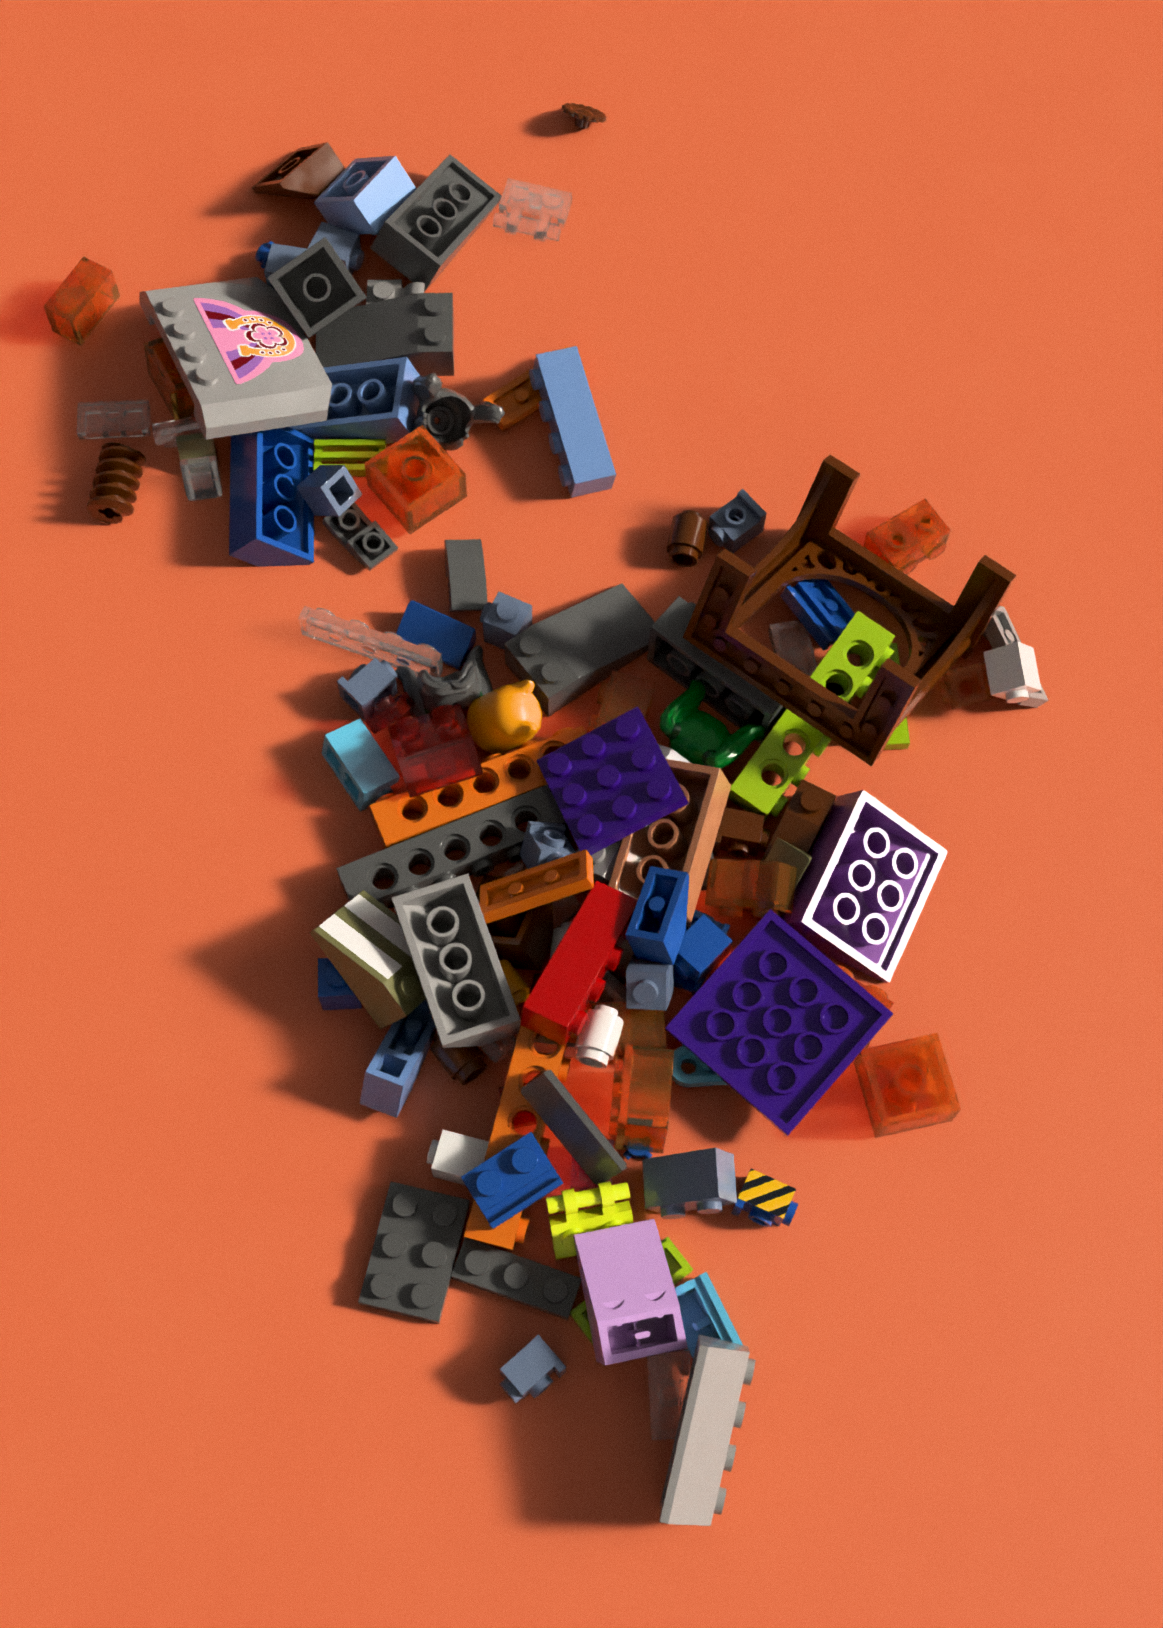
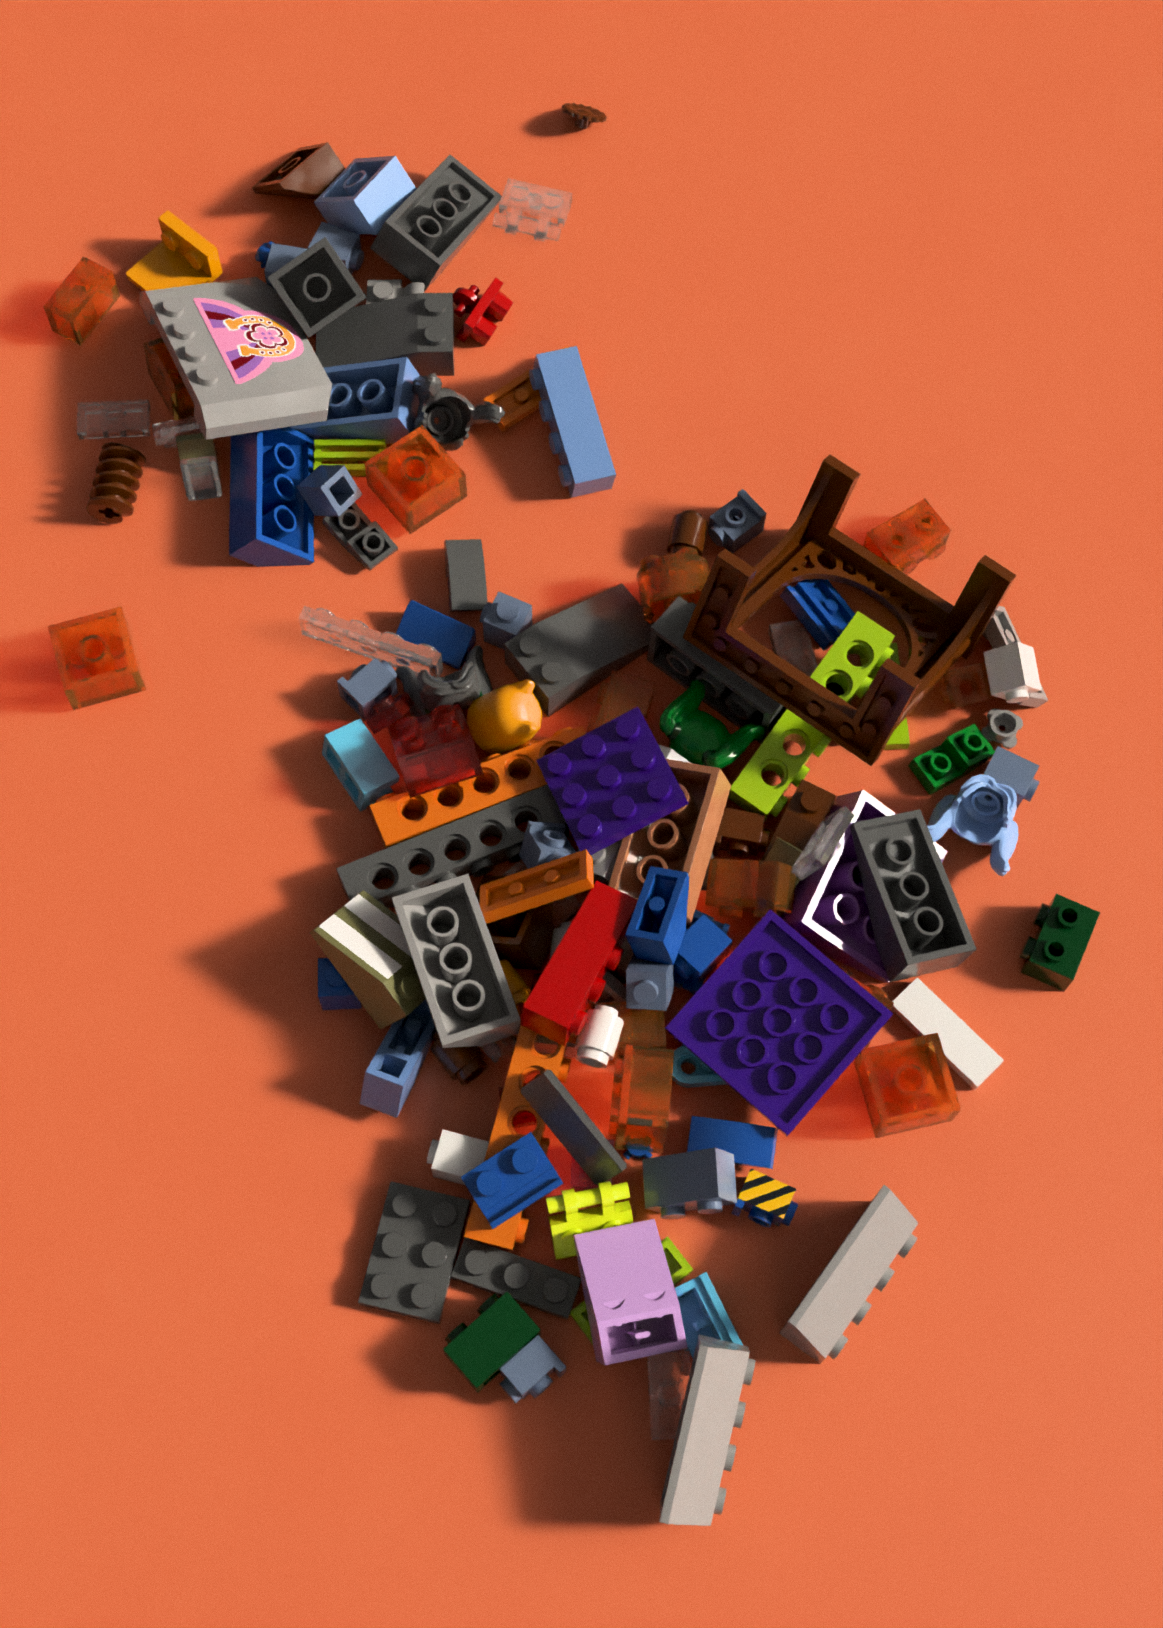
none -> clear orange brick [48,606,146,710]
none -> light orange bracket [126,210,223,291]
none -> dark green brick [443,1292,541,1393]
none -> red hips [453,277,513,345]
none -> clear orange brick [637,547,710,625]
none -> blue slope [687,1116,778,1169]
none -> light grey slope [779,1185,918,1364]
none -> clear plate [791,806,855,881]
none -> dark grey slope [850,809,977,982]
none -> white tile [889,977,1004,1090]
none -> green slope [908,724,995,795]
none -> light blue hair [927,774,1019,876]
none -> light grey plate [981,708,1023,749]
none -> sand blue brick [984,746,1040,810]
none -> dark green brick [1020,894,1100,991]

